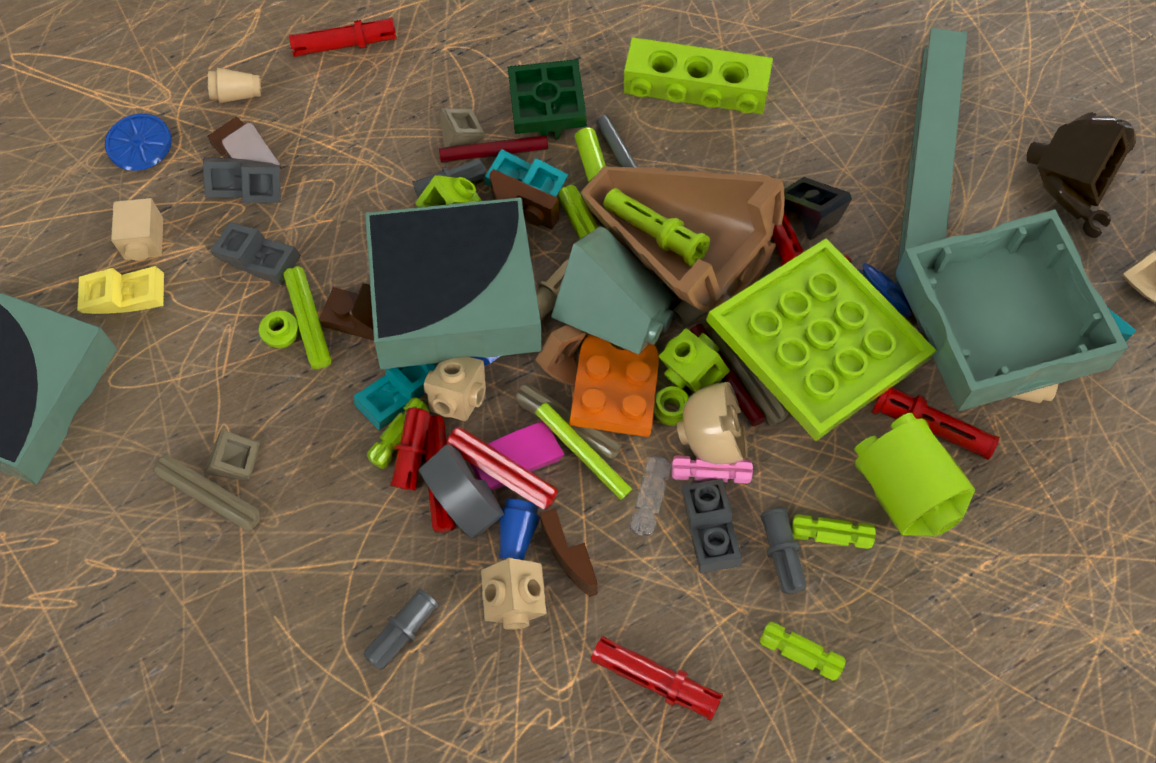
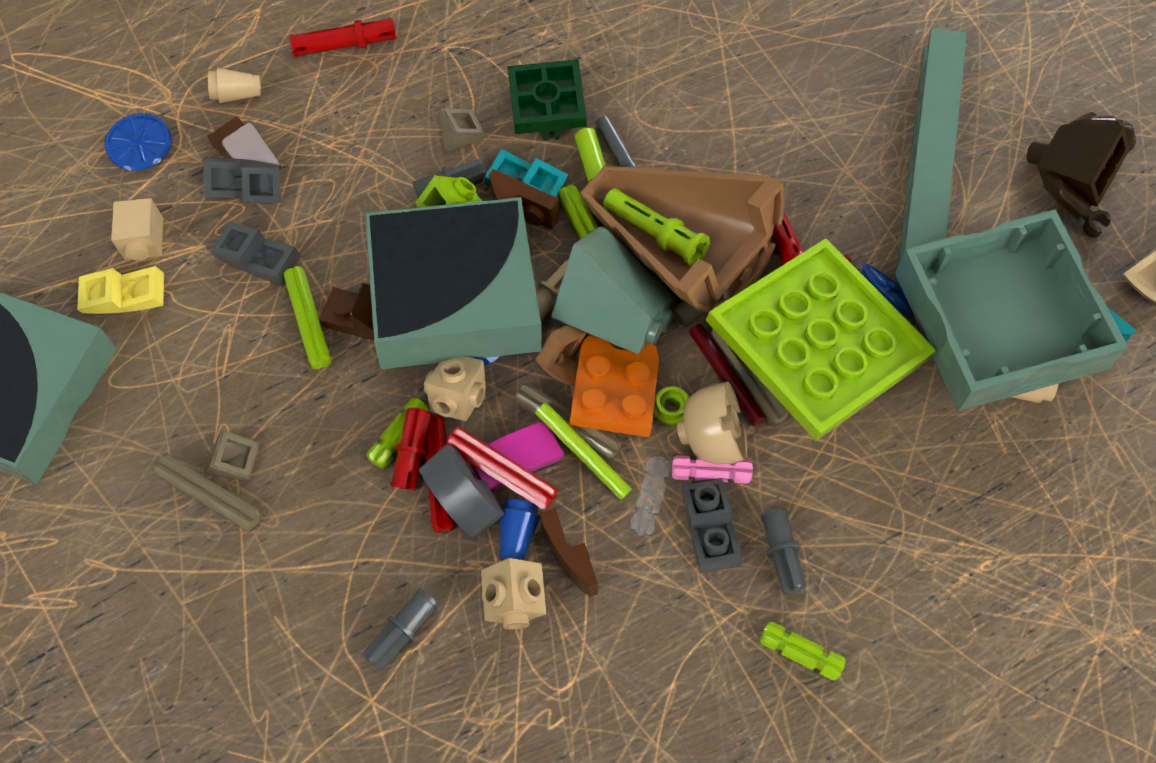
lime plate [259,311,299,348] -> none
teal slope [354,364,437,430] -> none
dark red bar [439,135,548,163] -> none
red pin [590,636,723,721] -> none
lime brick [624,37,773,114] -> none
lime brick [658,328,730,393] -> none
black slope [784,177,852,240] -> none
lime axle [791,514,876,549] -> none
lime cylinder [854,413,976,537] -> none
red pin [871,386,1000,460] -> none

